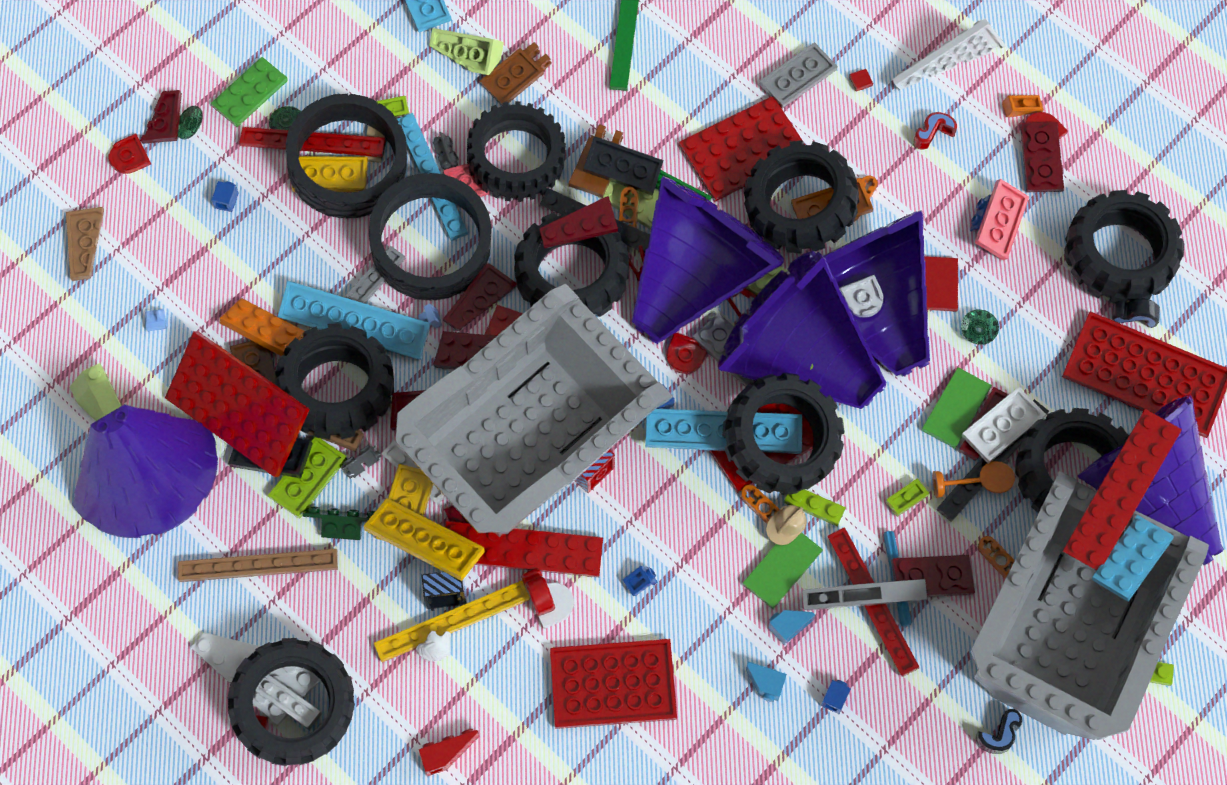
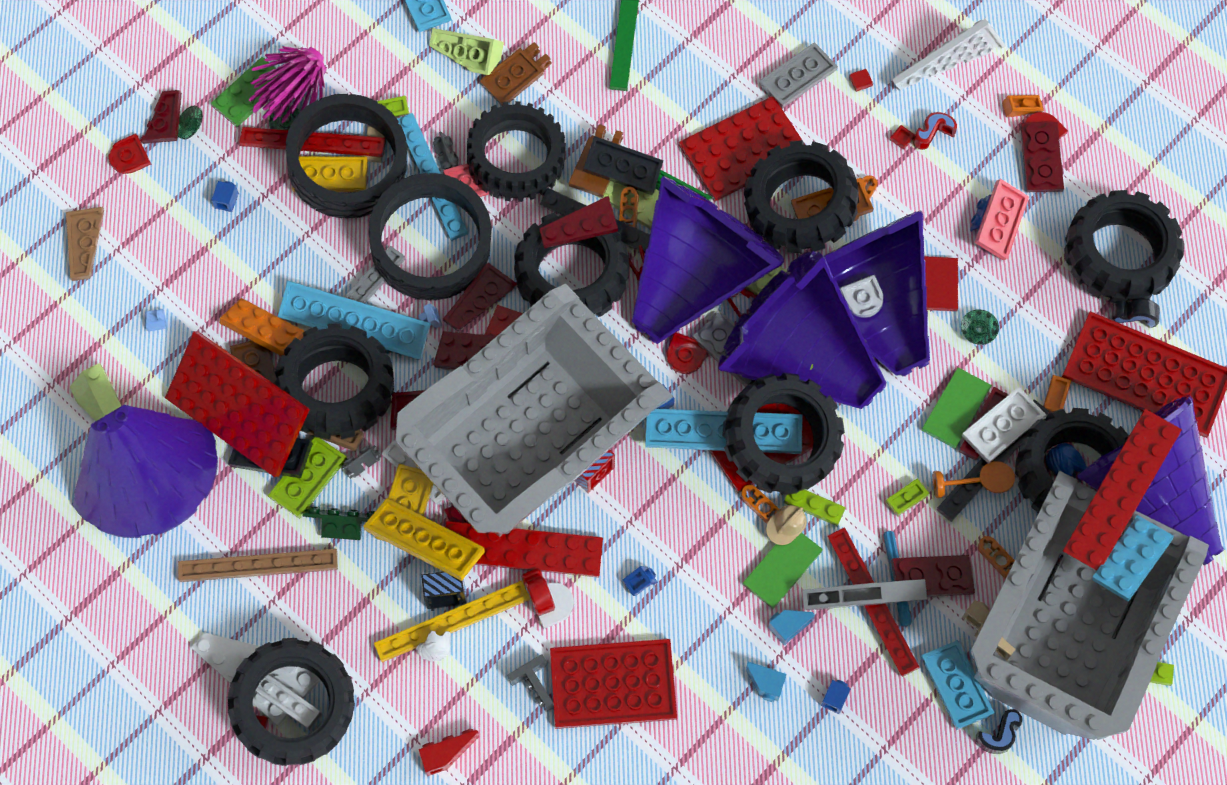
none -> dark pink plant [249,46,327,123]
none -> dark grey bracket [507,654,554,712]
none -> red tile [889,125,915,150]
none -> medium azure plate [921,640,994,730]
none -> tan slope [962,599,1016,661]
none -> orange tile [1043,375,1071,413]
none -> blue hair [1046,443,1087,477]

